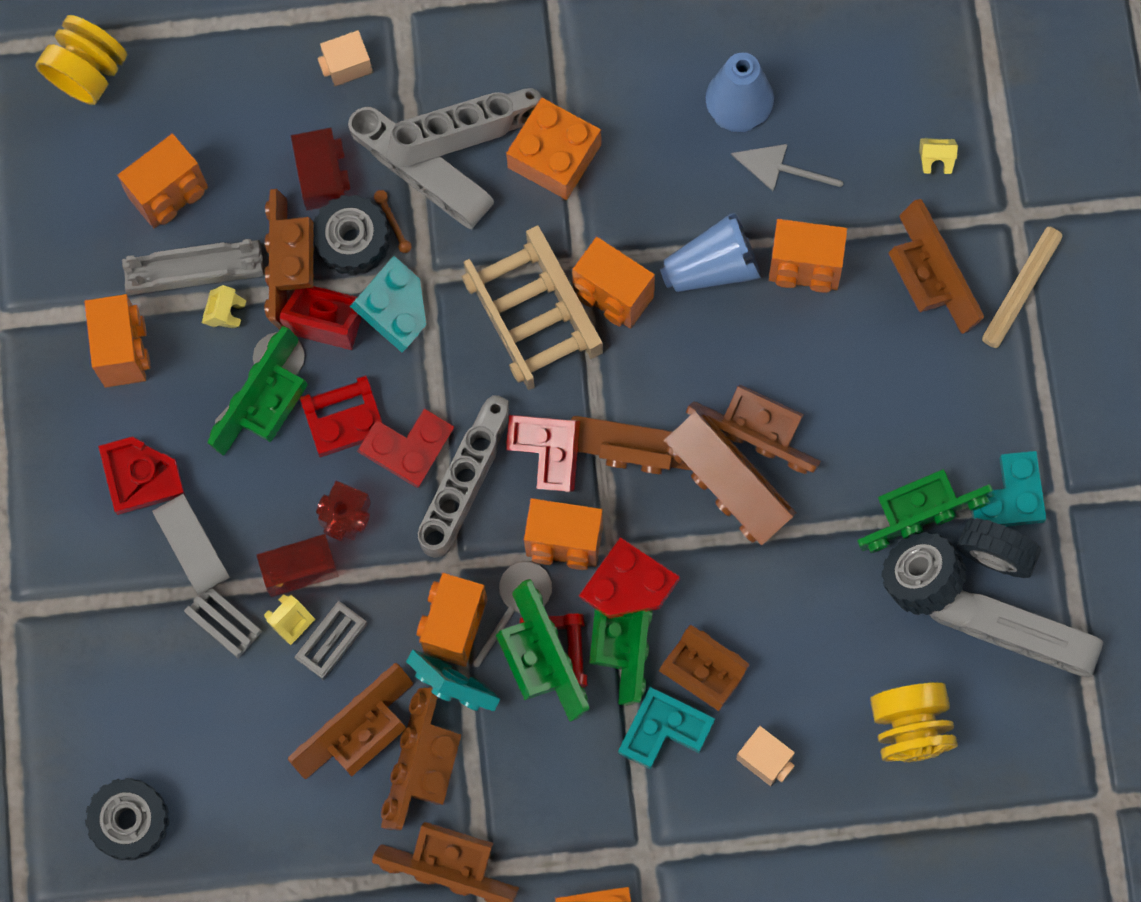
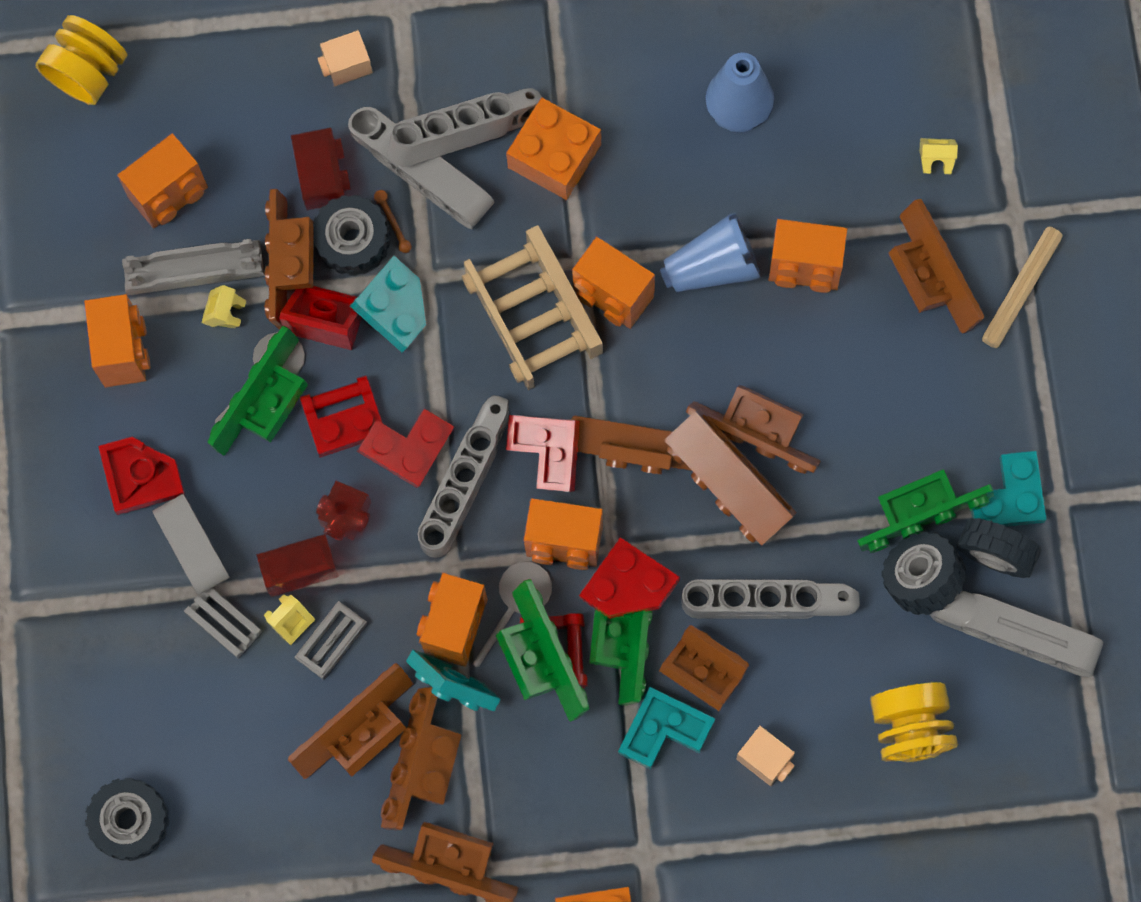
light grey piece [731,144,843,191] -> none
none -> light grey piece [681,579,860,619]

